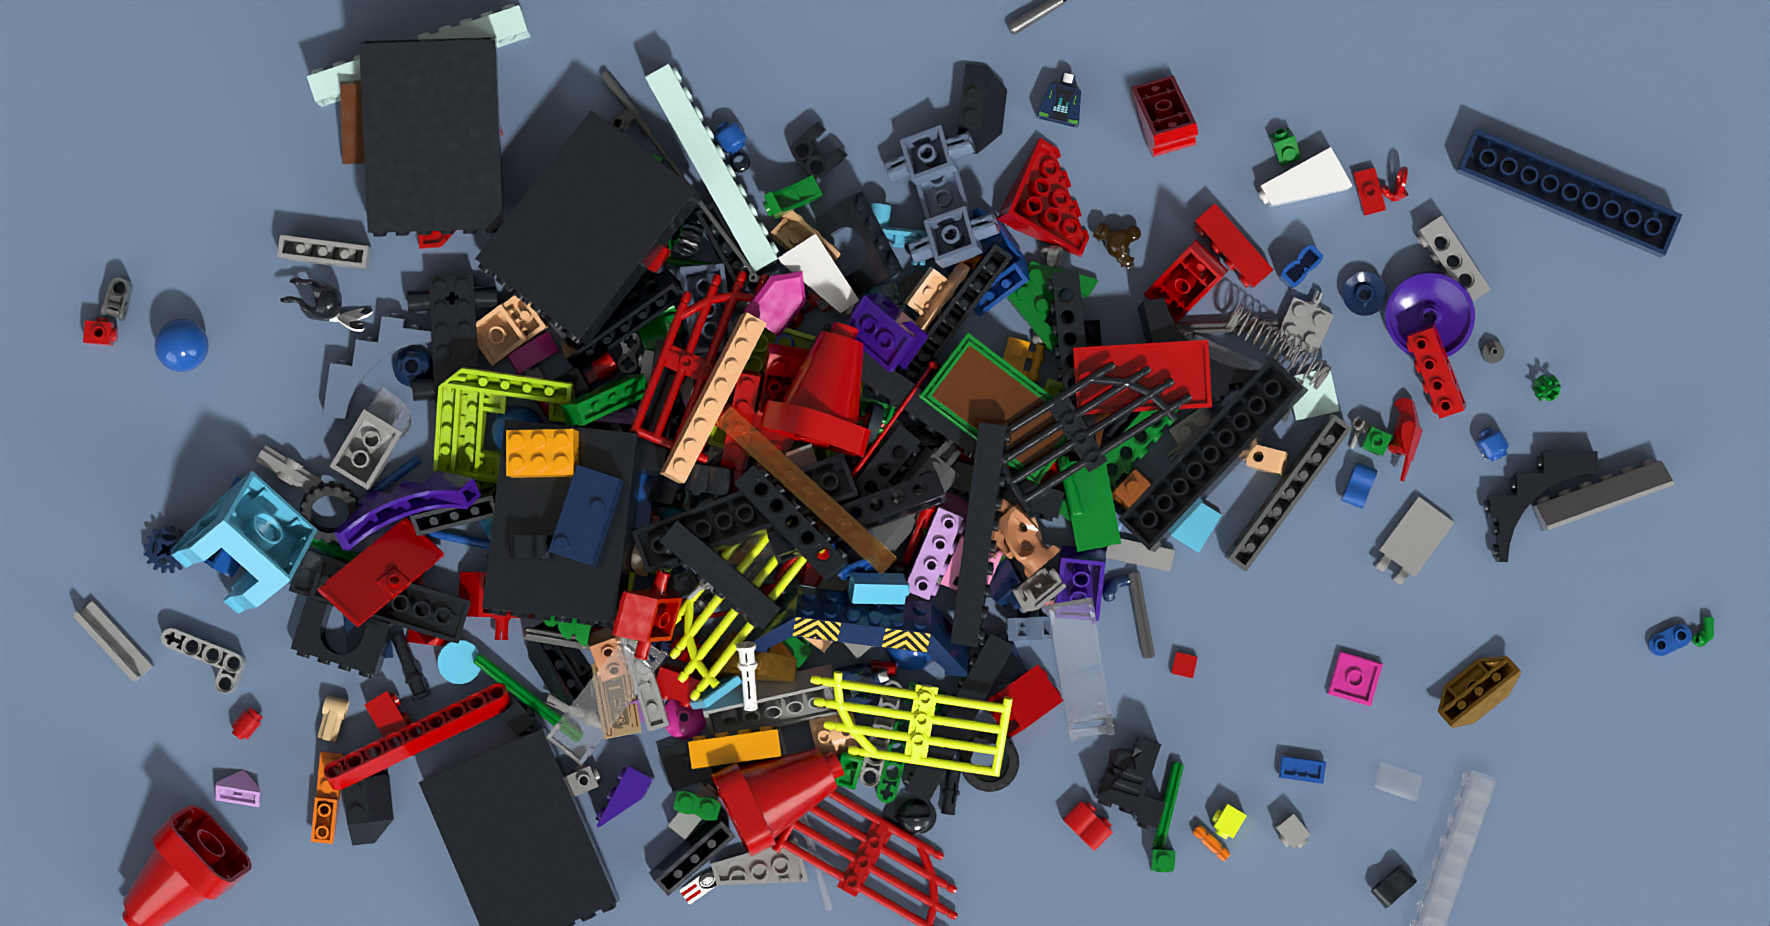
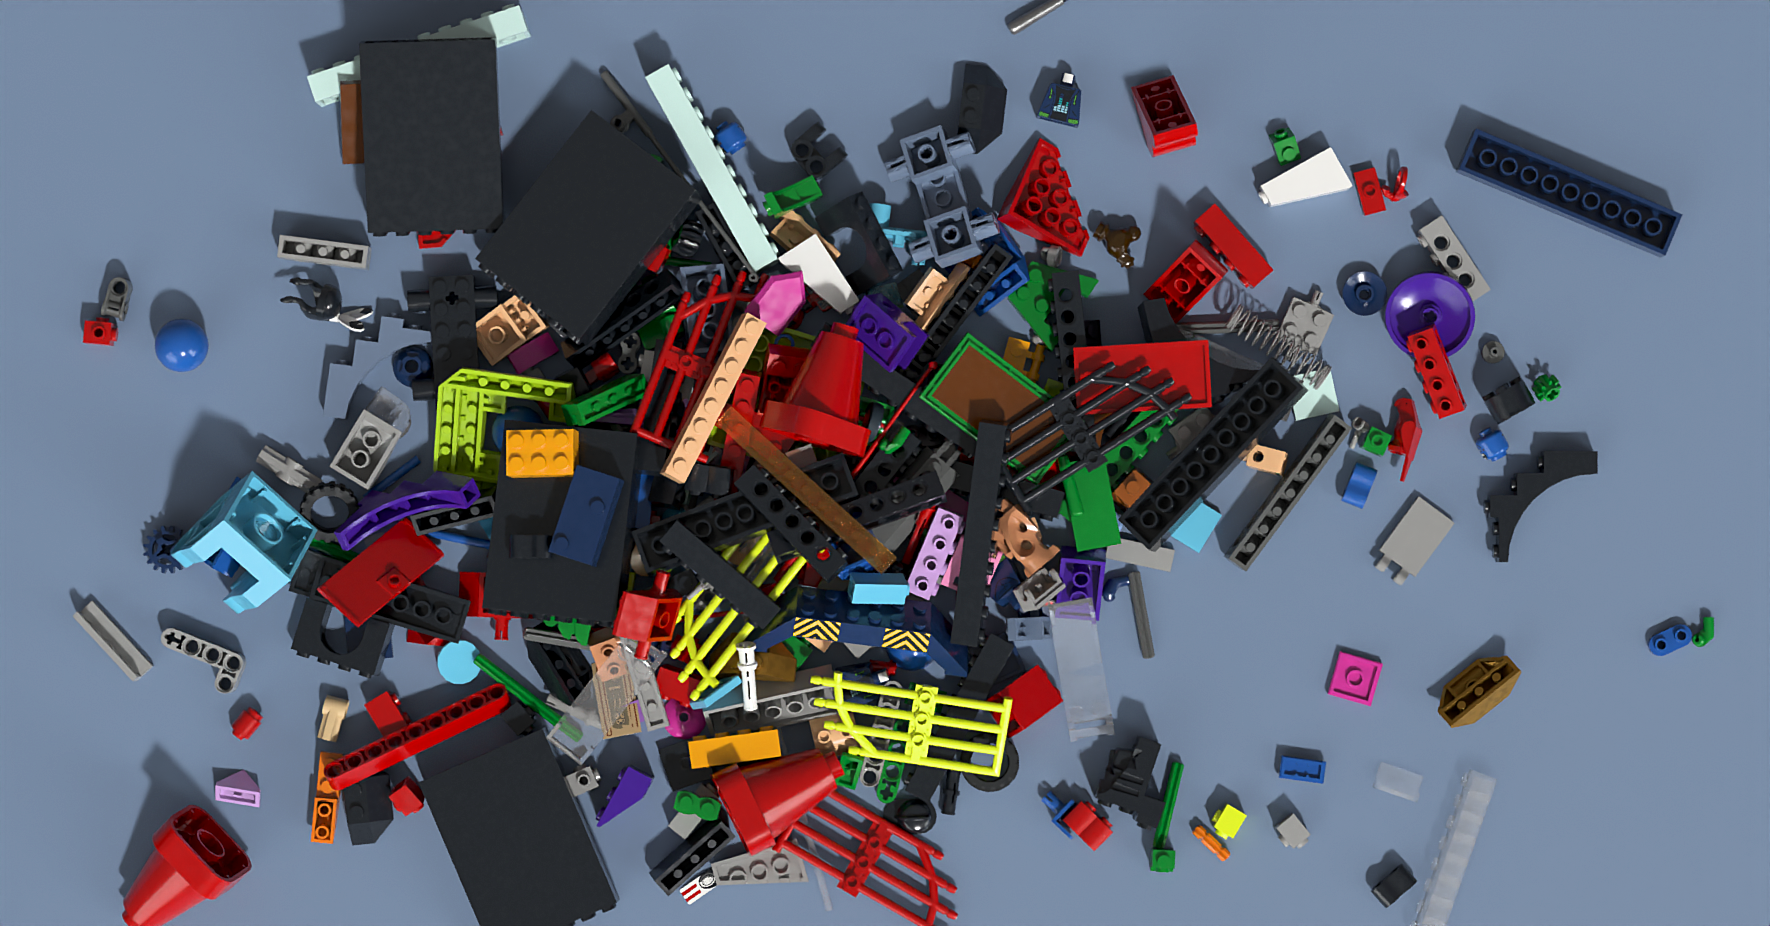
black pin [391,633,431,701] -> none
black piece [730,152,750,173] -> none
red tile [1171,652,1198,678] -> none
blue brick [1279,244,1324,289] -> none
light grey slope [1532,458,1675,531] -> none
none -> red brick [389,776,425,816]
none -> green arm [879,426,911,454]
none -> blue bracket [1041,791,1076,840]
none -> black brick [1482,376,1535,424]

